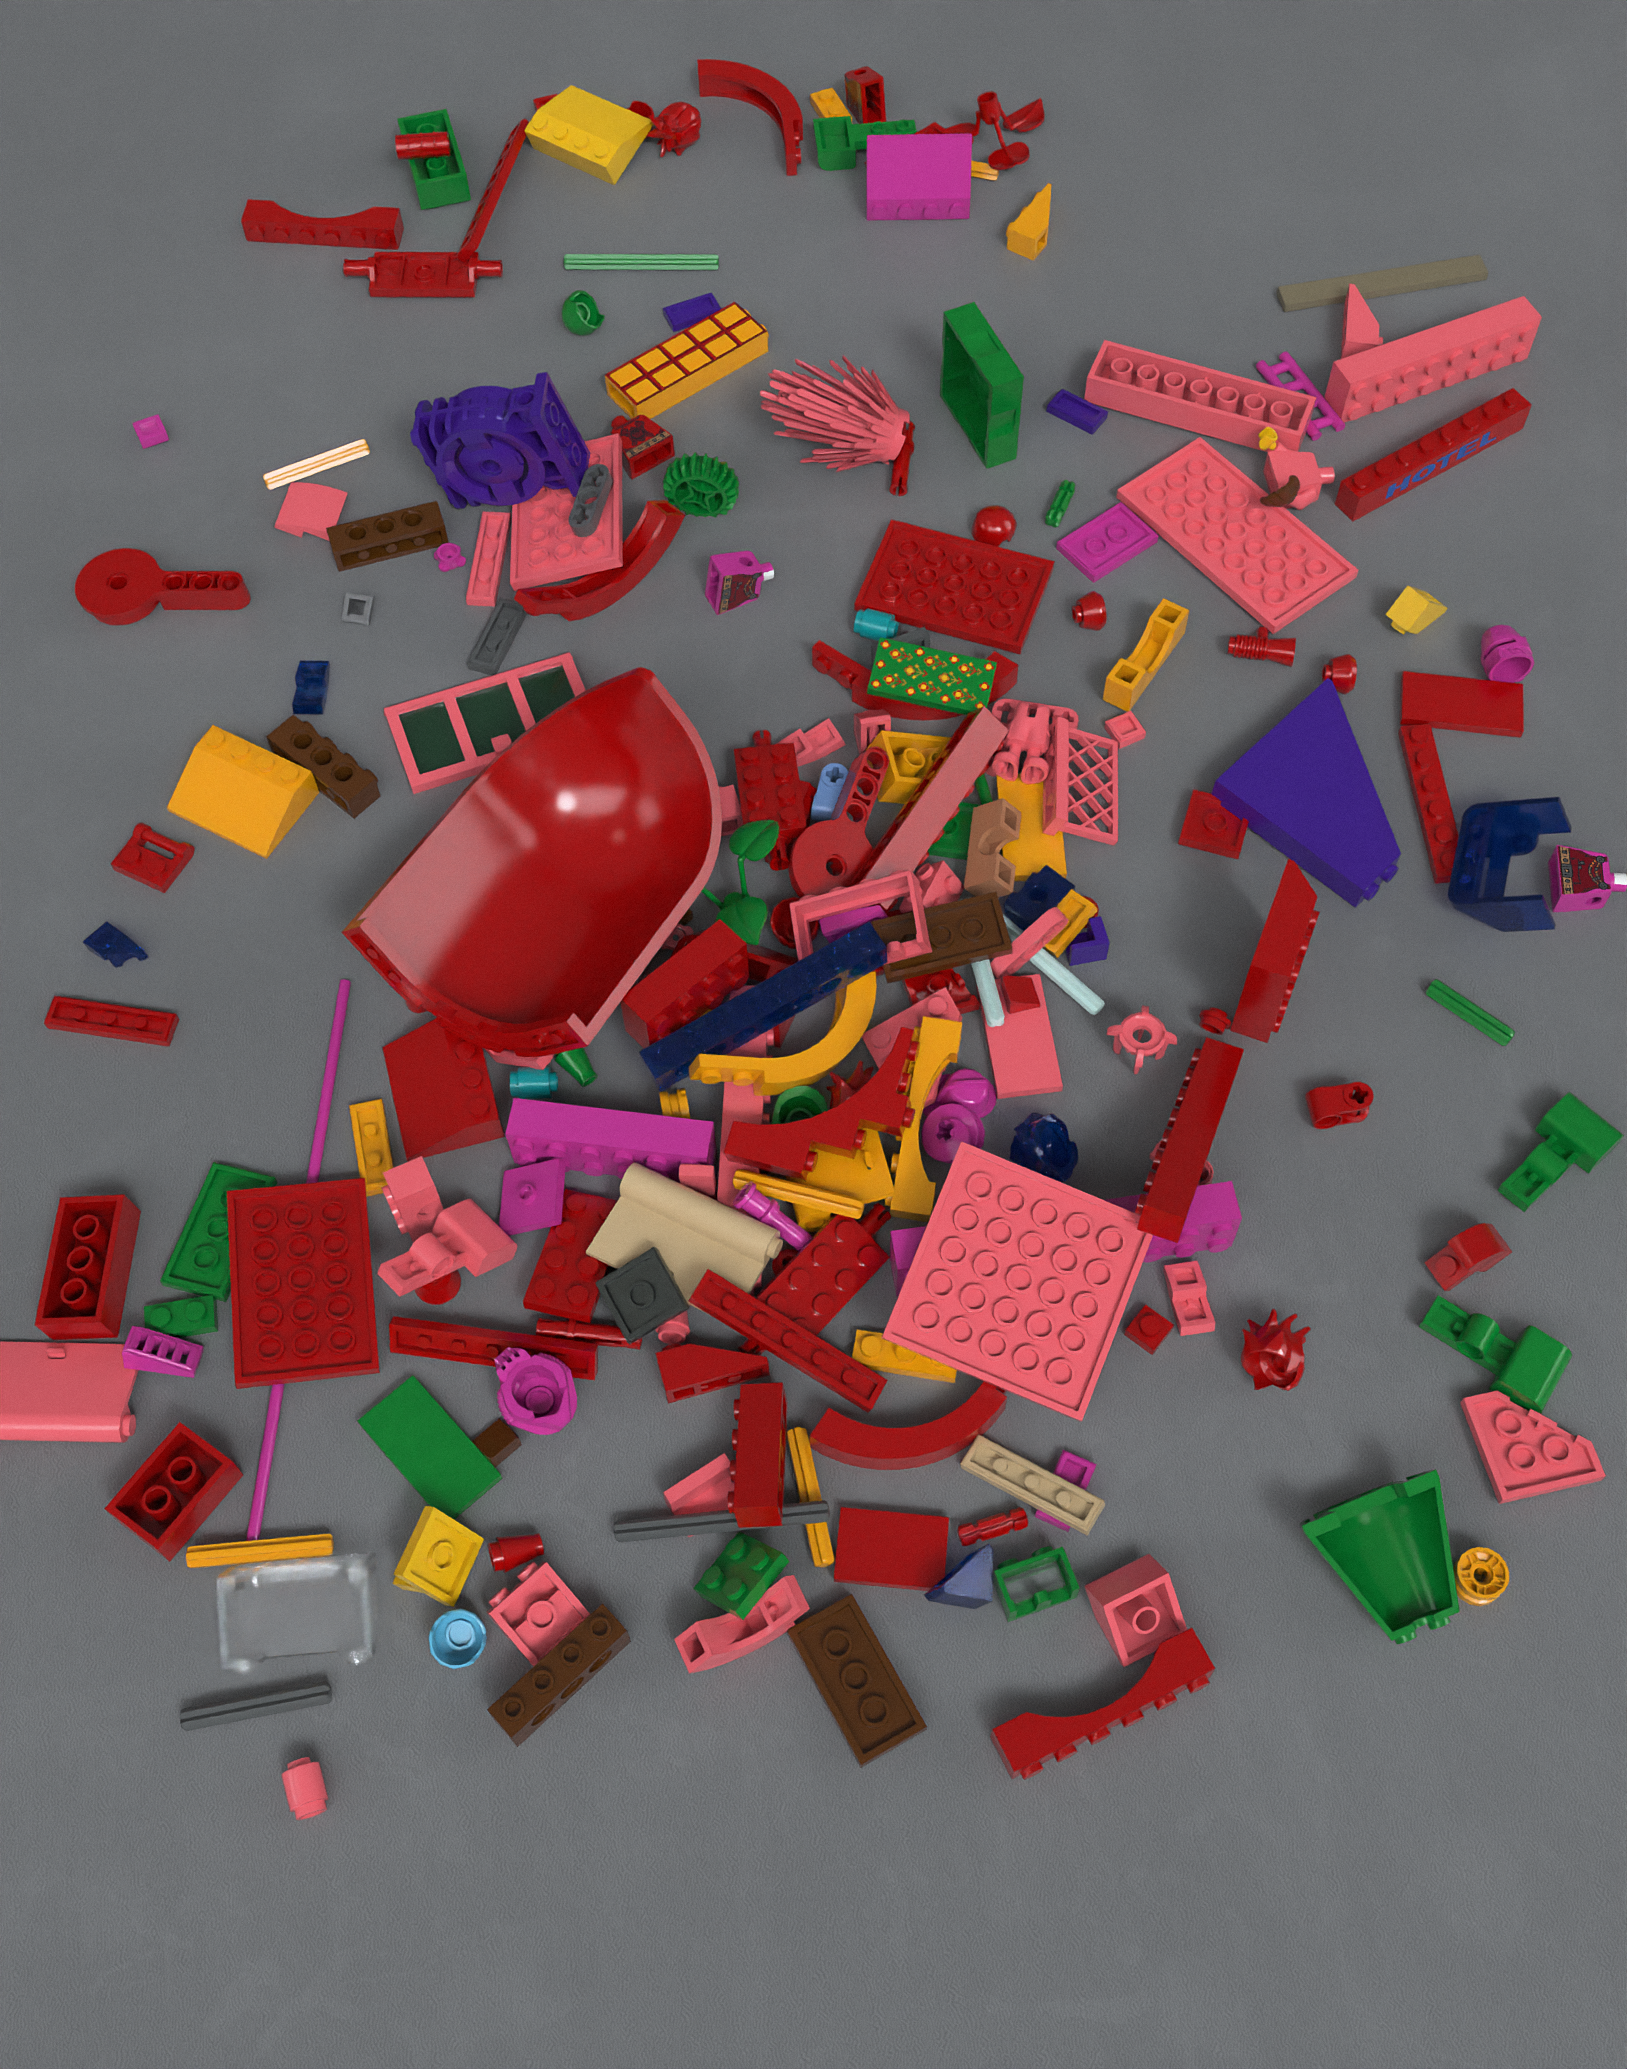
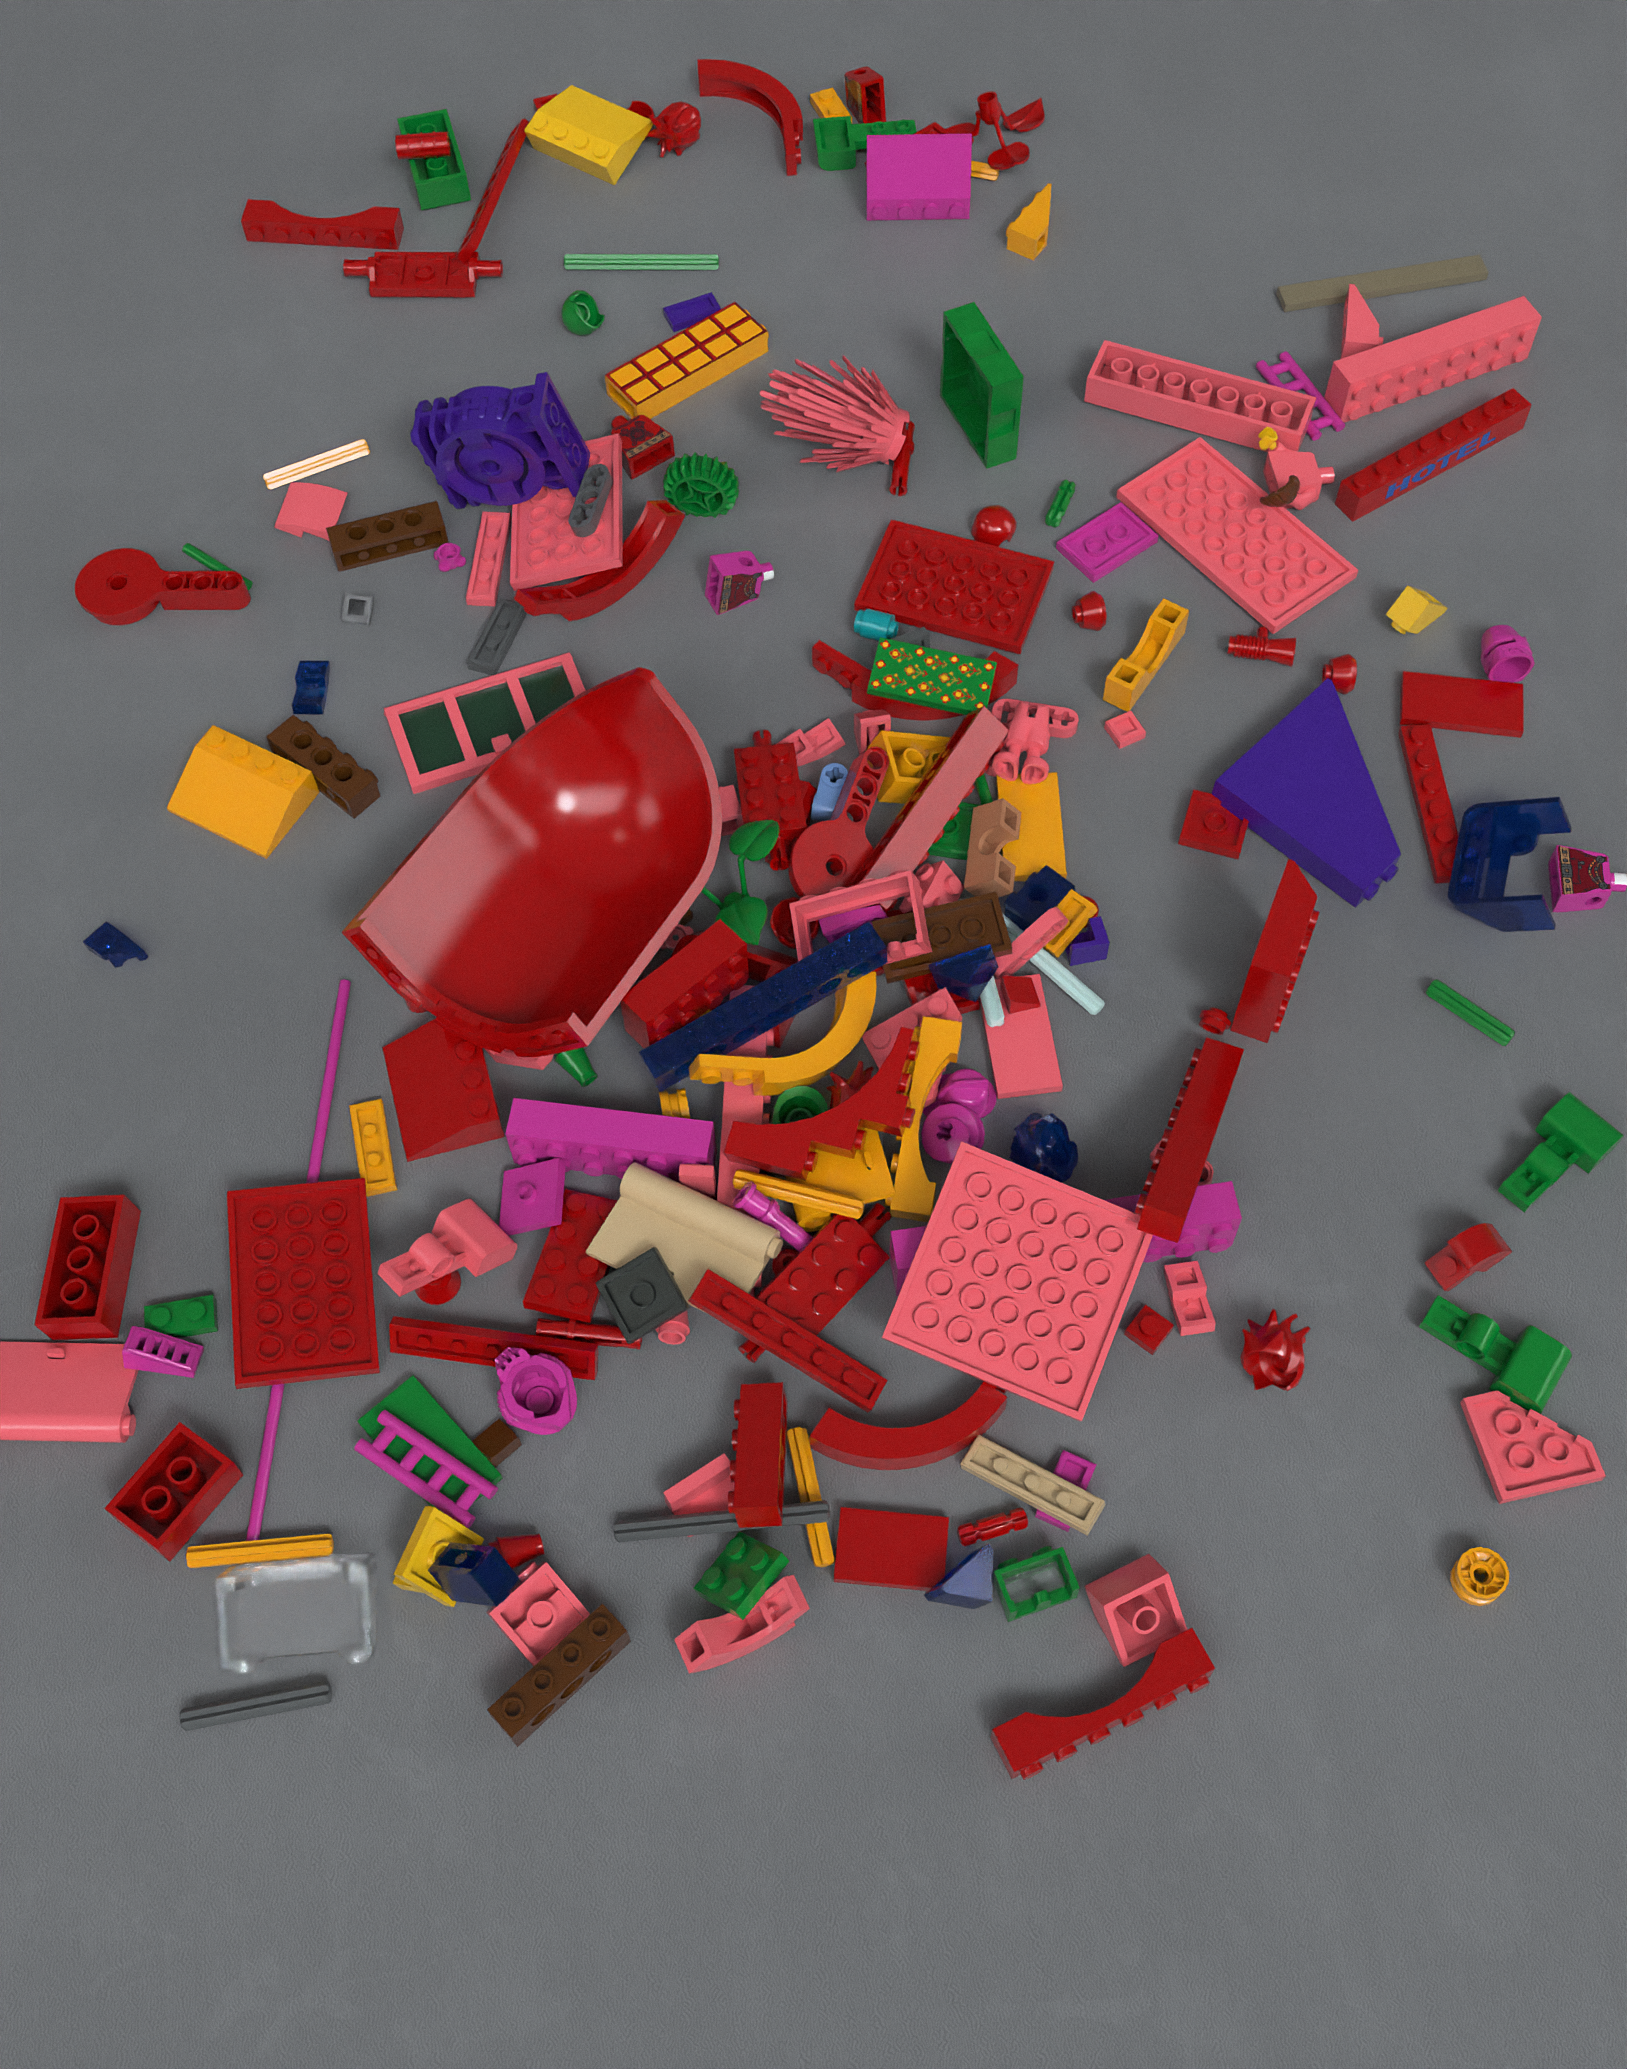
red tile [44,996,179,1047] -> none
red plate [111,823,195,893] -> none
dark pink plate [132,414,169,449] -> none
green tile [160,1162,278,1302] -> none
coral brick [281,1757,328,1820] -> none
coral arch [381,1156,444,1243] -> none
medium azure hair [428,1608,487,1669] -> none
teal brick [510,1066,558,1099] -> none
red slope [655,1343,770,1404] -> none
reddish brown plate [787,1594,927,1768] -> none
light orange plate [852,1329,957,1383] -> none
coral fence [1042,716,1118,846] -> none
dark purple tile [1046,389,1108,435] -> none
coral piece [1107,1005,1177,1075] -> none
green cone [1299,1469,1460,1644] -> none
red piece [1305,1082,1374,1130] -> none
none -> green bar [182,543,253,591]
none -> dark pink bar [354,1410,498,1528]
none -> clear blue brick [428,1542,519,1607]
none -> clear blue slope [929,944,998,1002]

